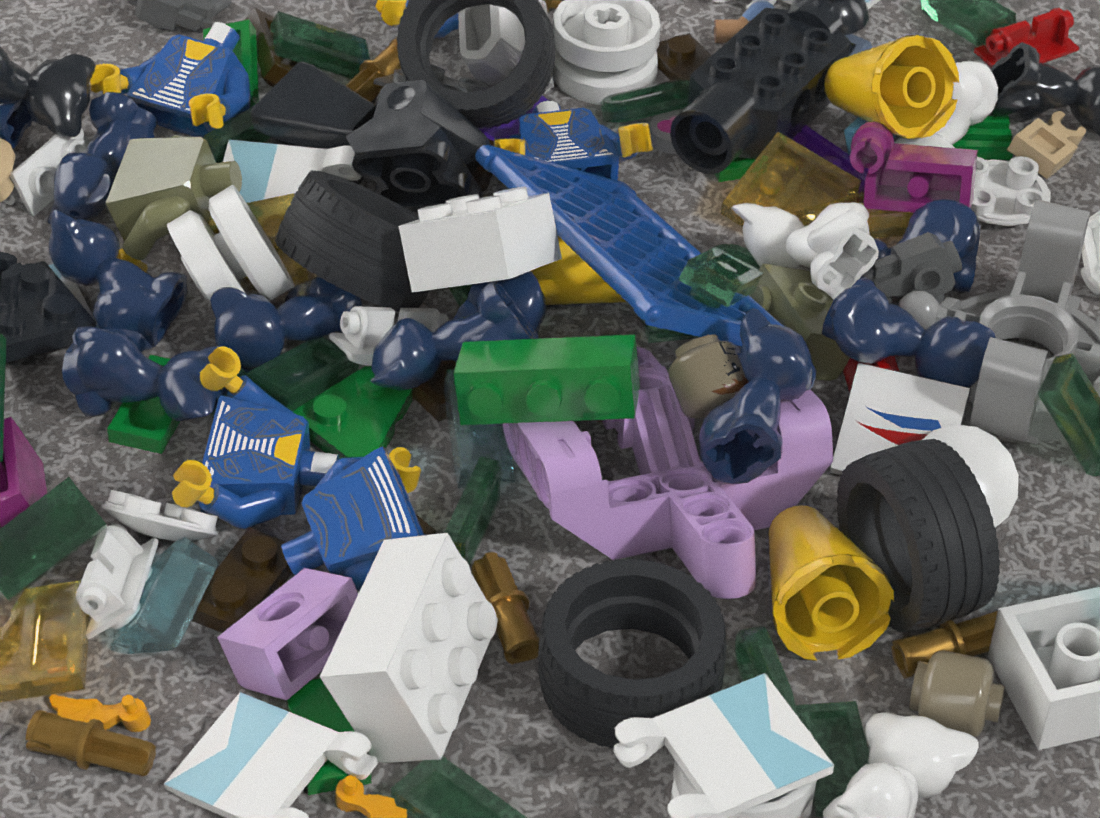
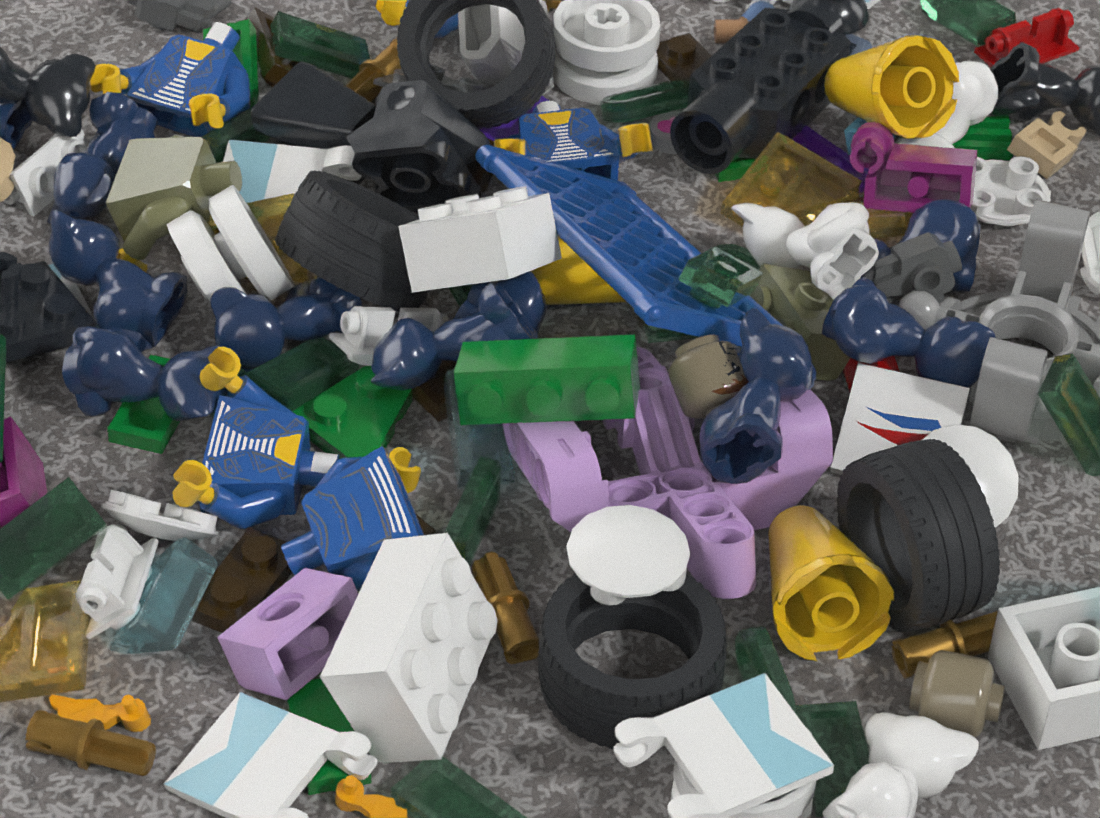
none -> white dish [567,505,690,605]

